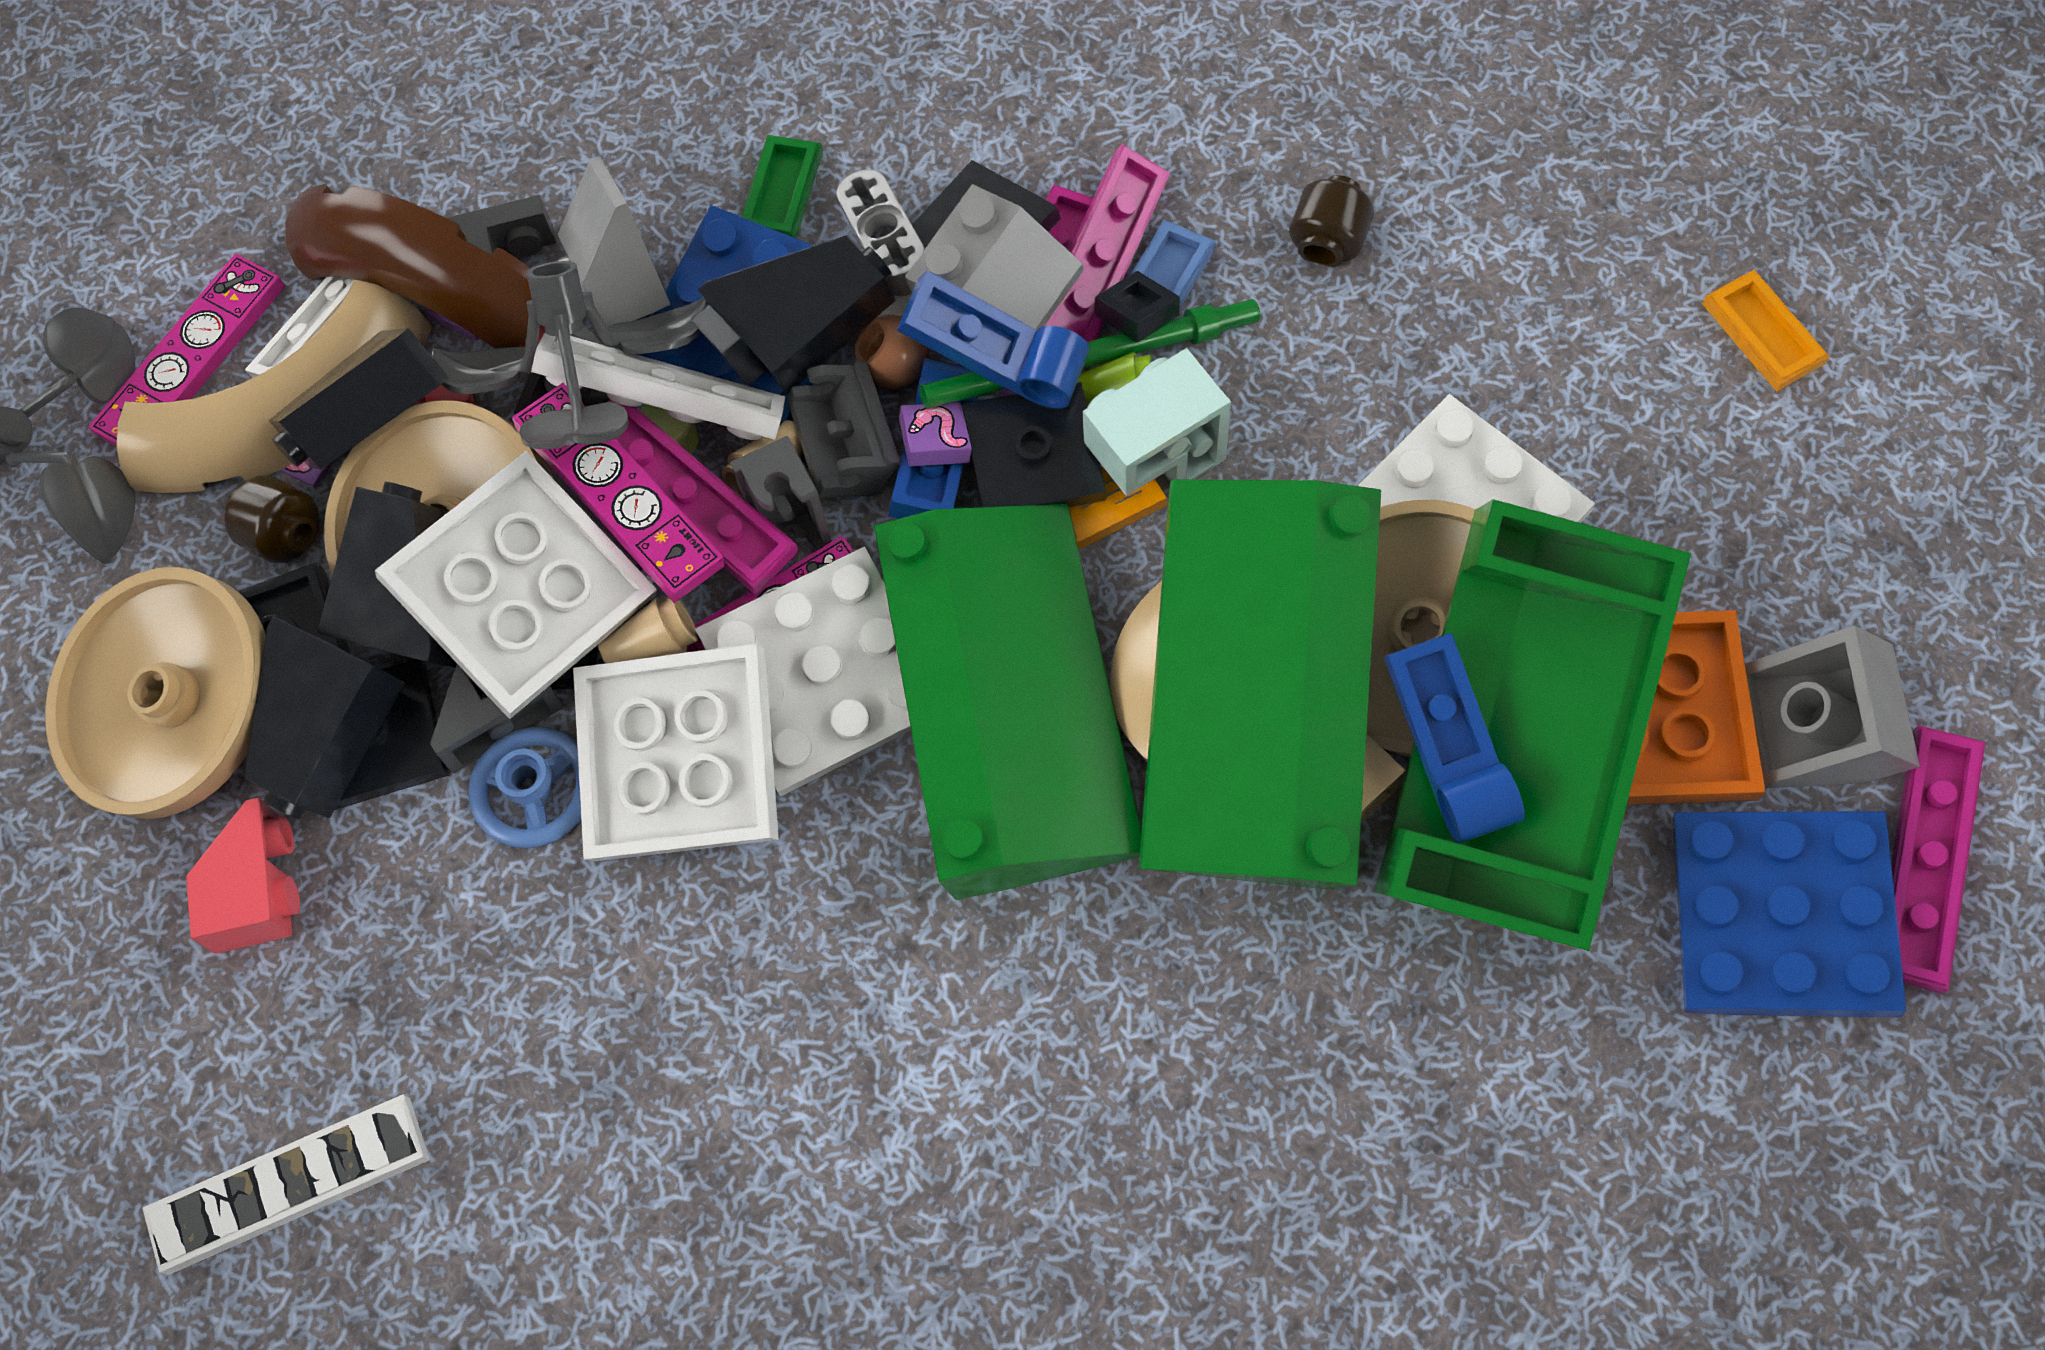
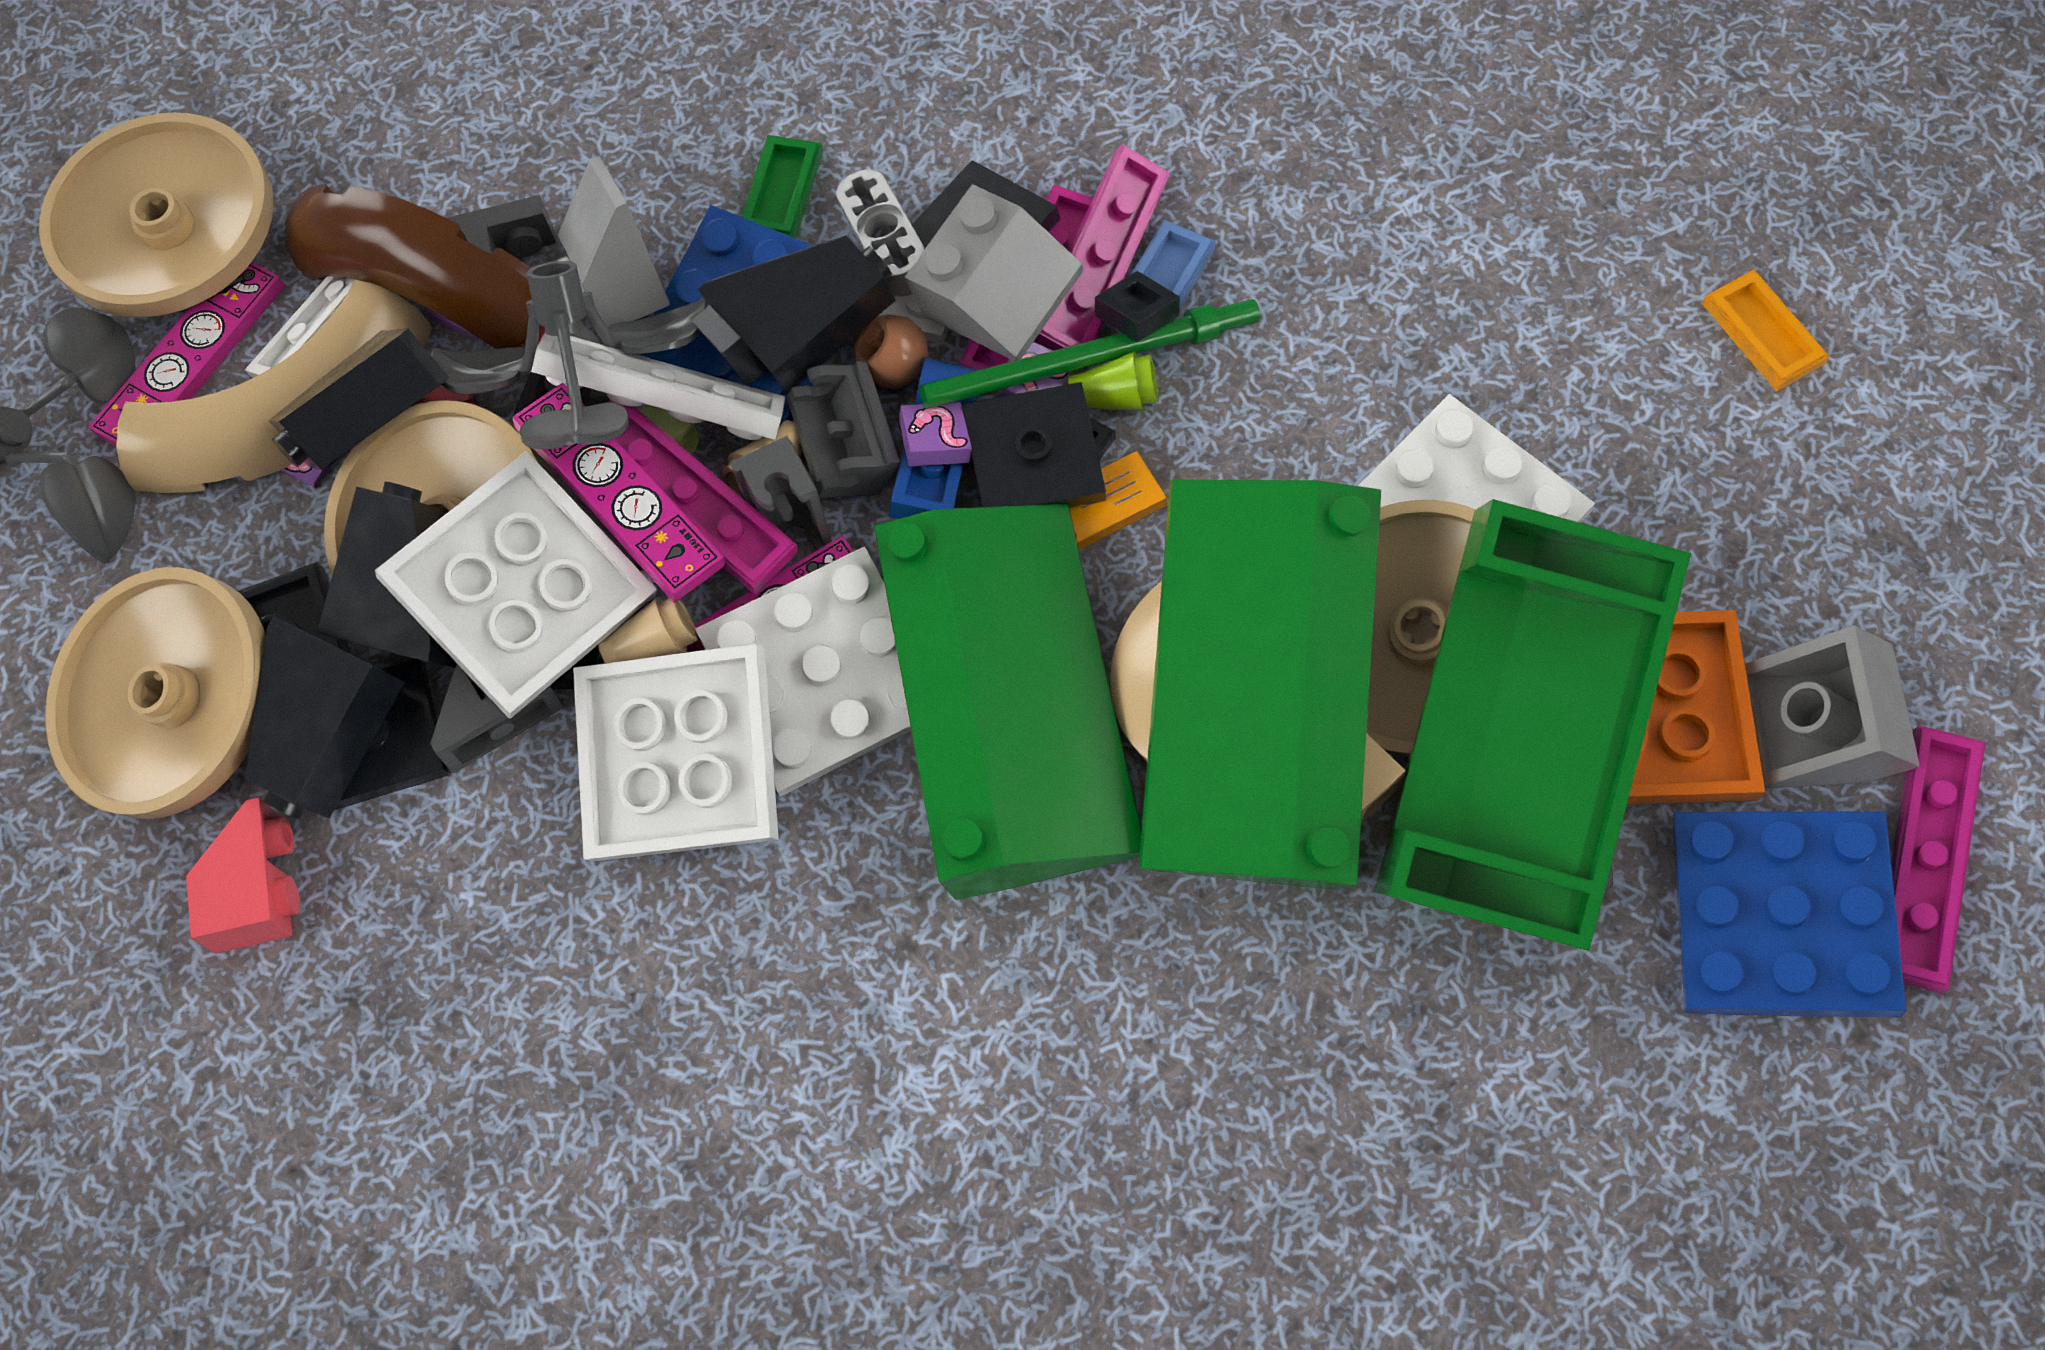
tile [142,1094,430,1275] -> none
dark brown head [224,476,320,563] -> none
medium blue piece [468,727,581,848] -> none
blue plate [897,270,1090,409] -> none
light aqua brick [1083,348,1231,496] -> none
dark brown head [1289,175,1374,267] -> none
blue plate [1384,632,1525,844] -> none
none -> tan dish [39,112,273,317]

